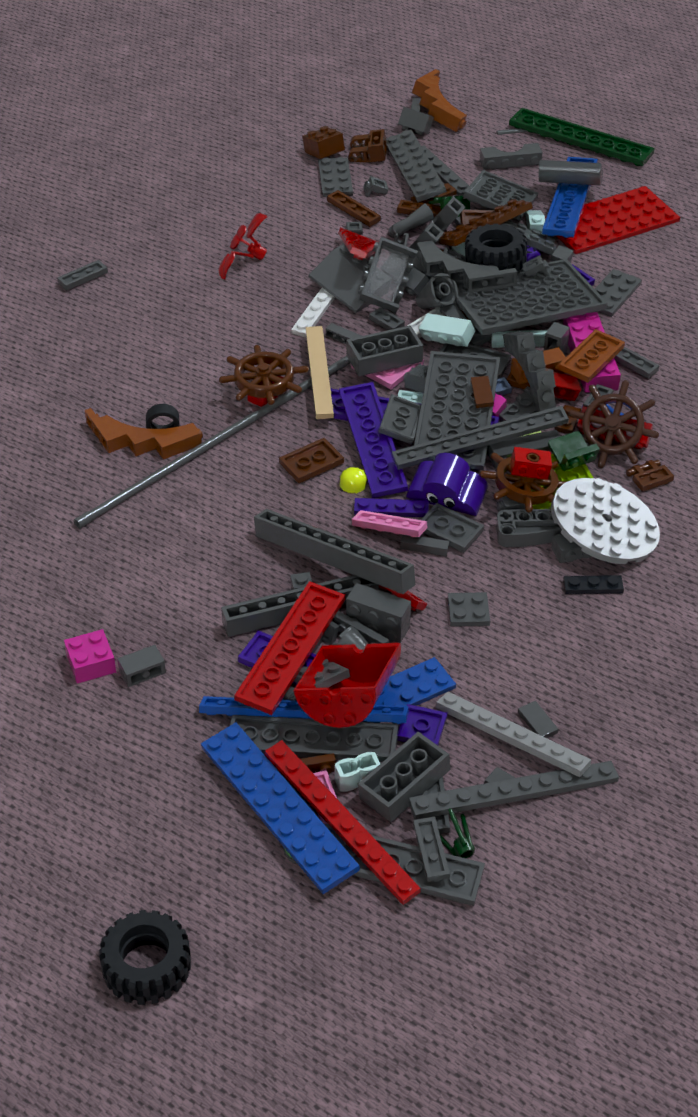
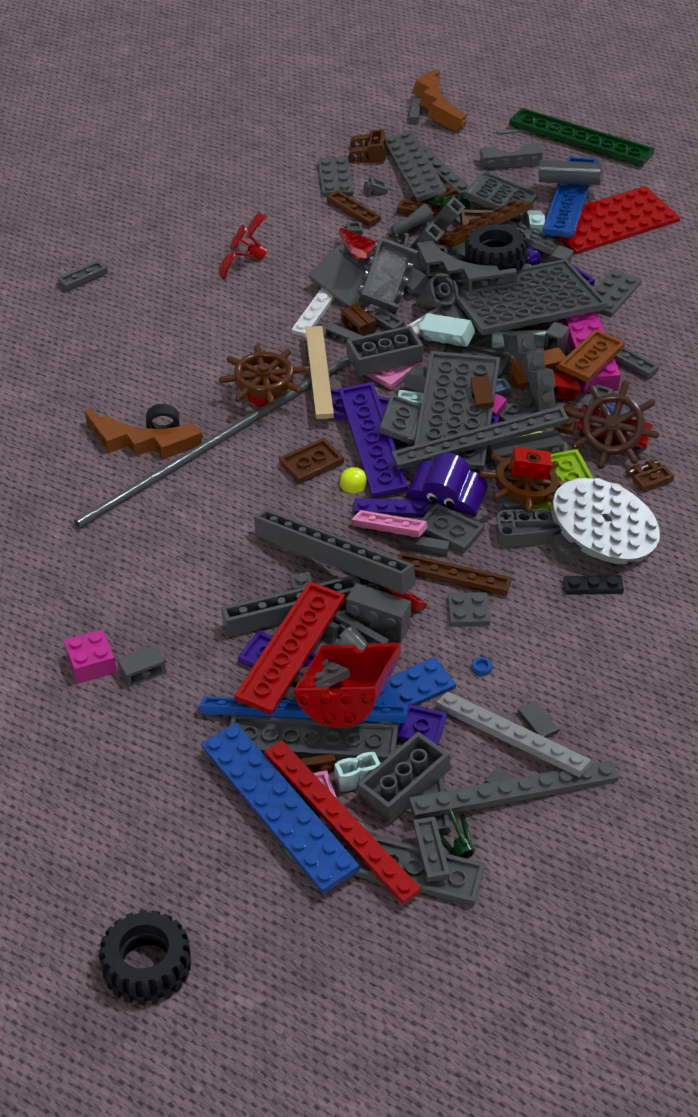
reddish brown brick [302,126,345,159] -> none
dark grey brick [398,107,434,135] -> none
dark grey bracket [523,255,550,277] -> none
dark green bracket [548,431,600,471] -> none
none -> reddish brown brick [341,303,377,336]
none -> reddish brown plate [398,552,512,596]
none -> blue tile [472,657,492,676]

